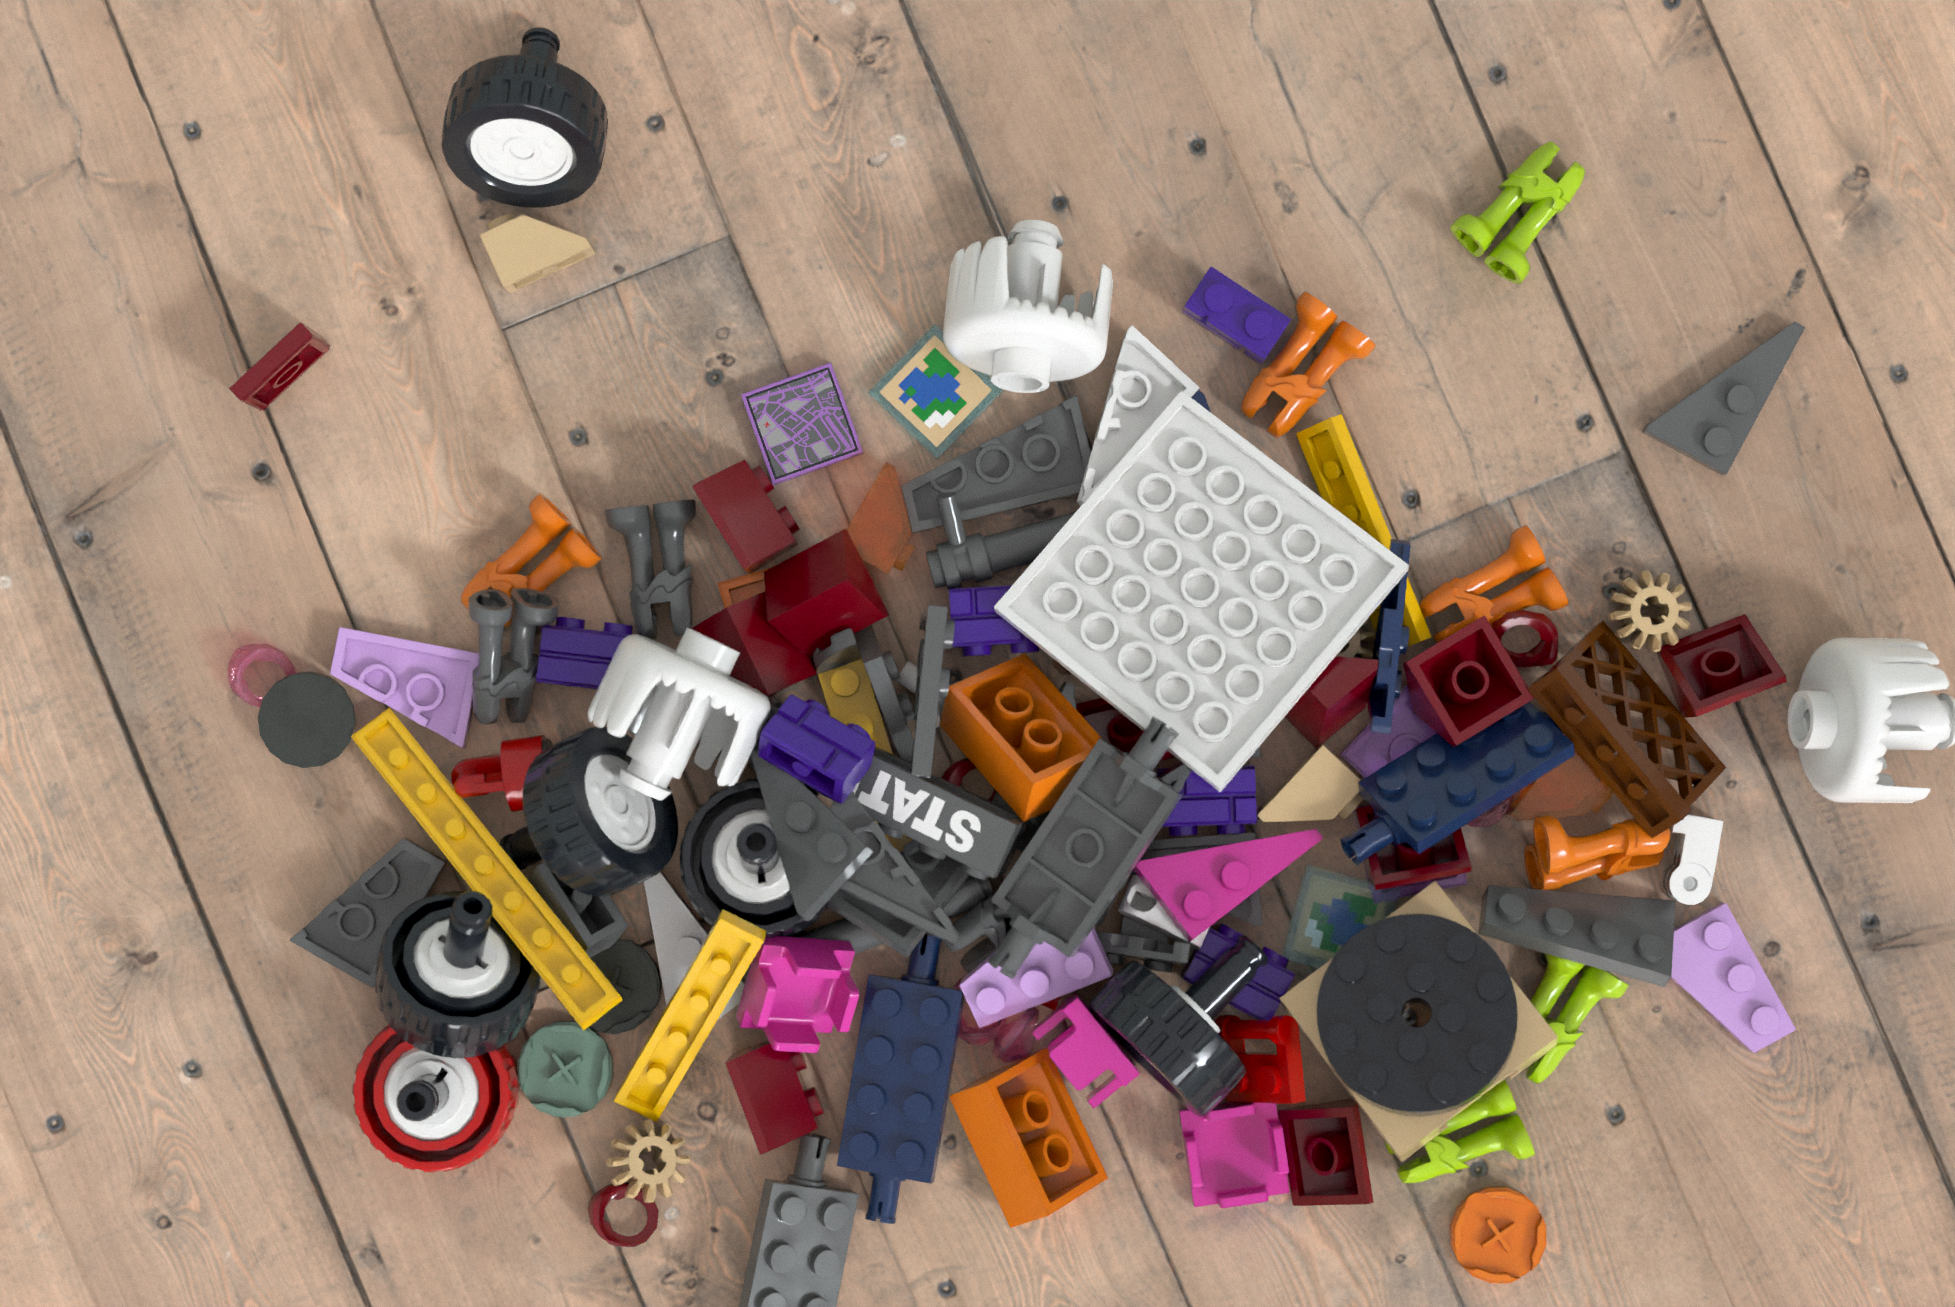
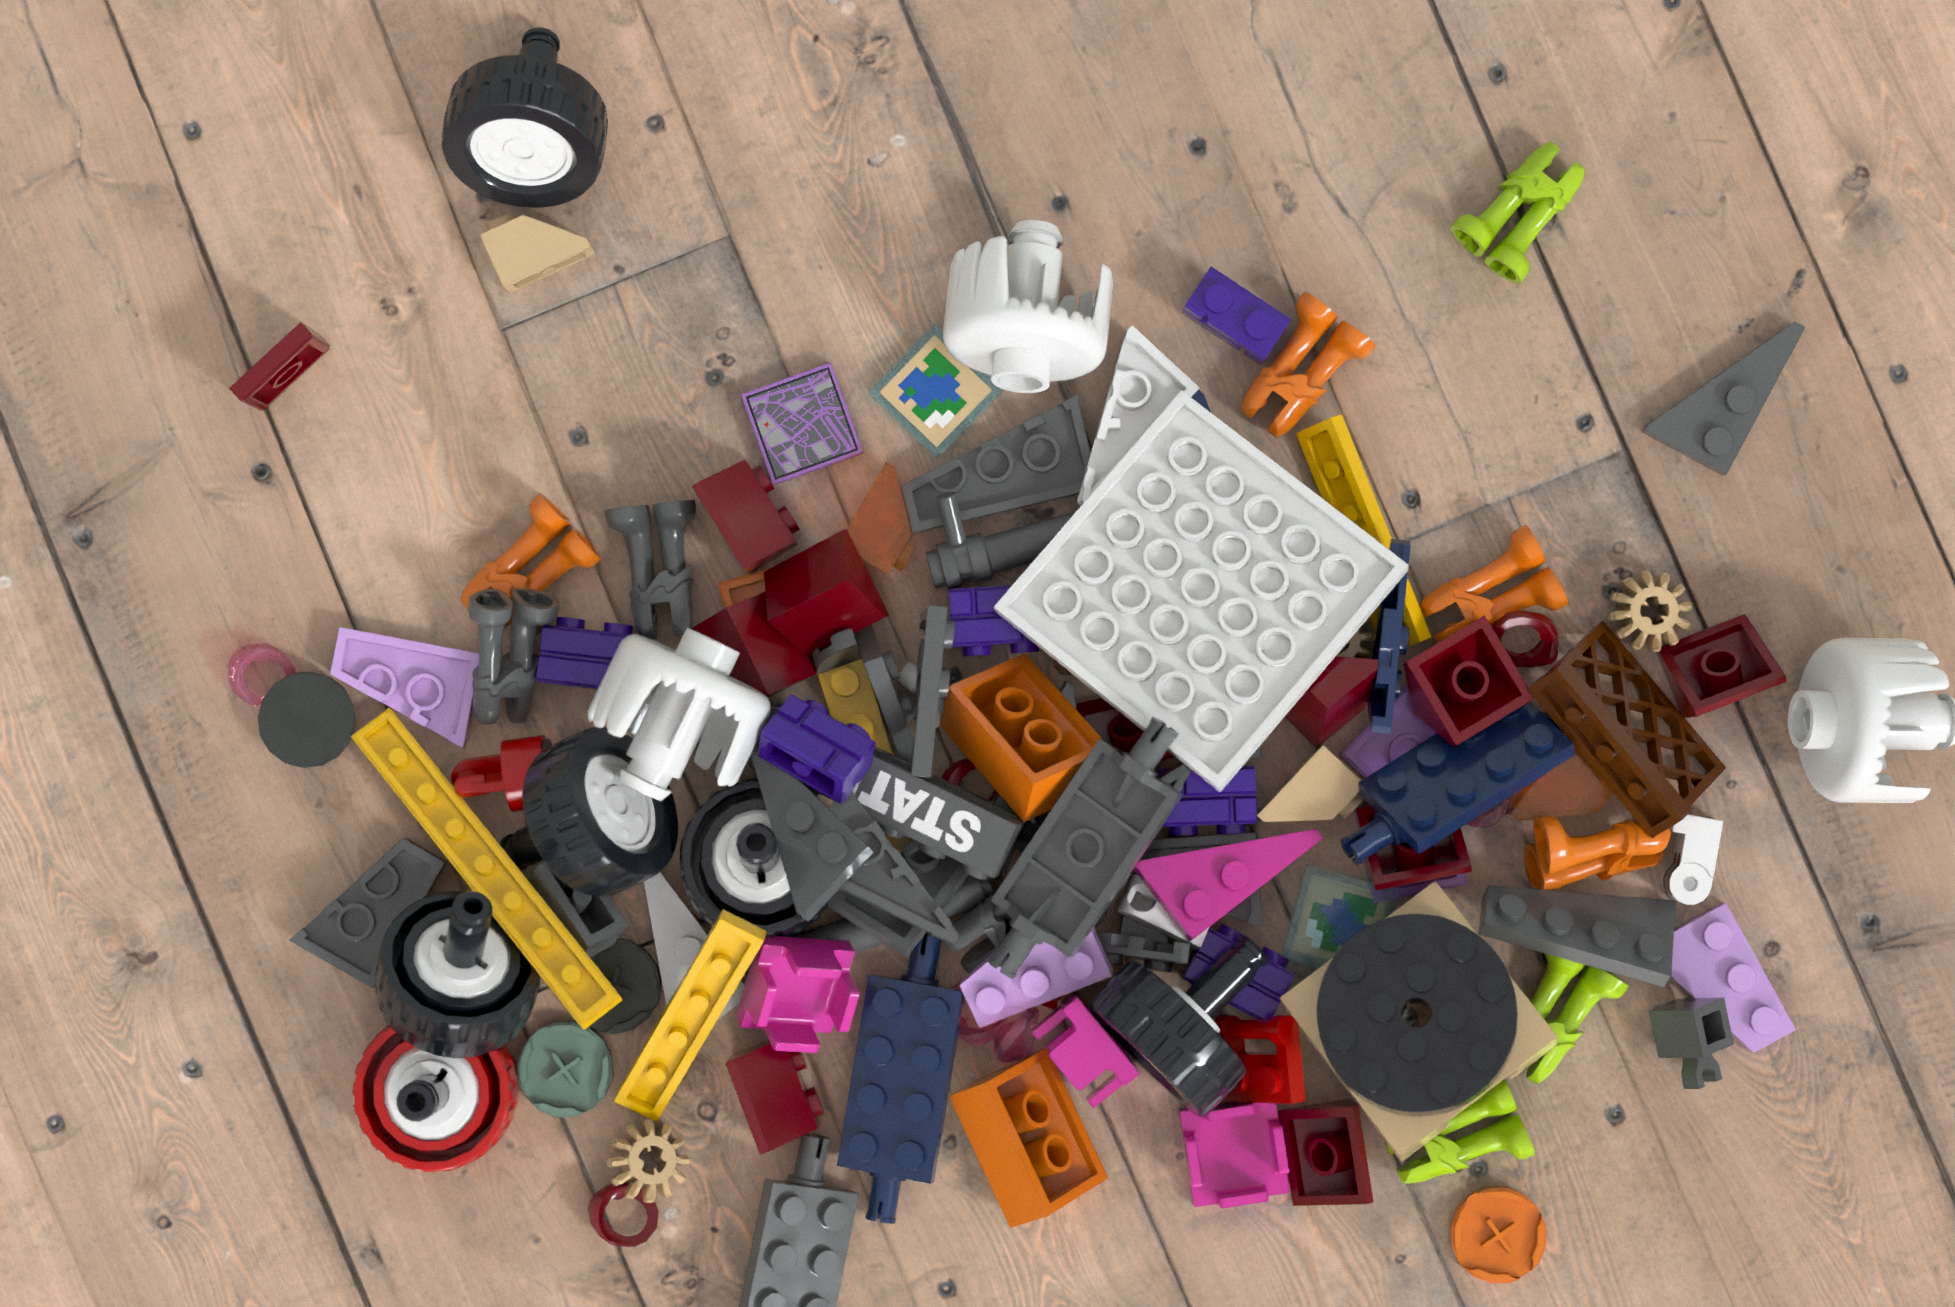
none -> dark grey brick [1649,997,1734,1089]

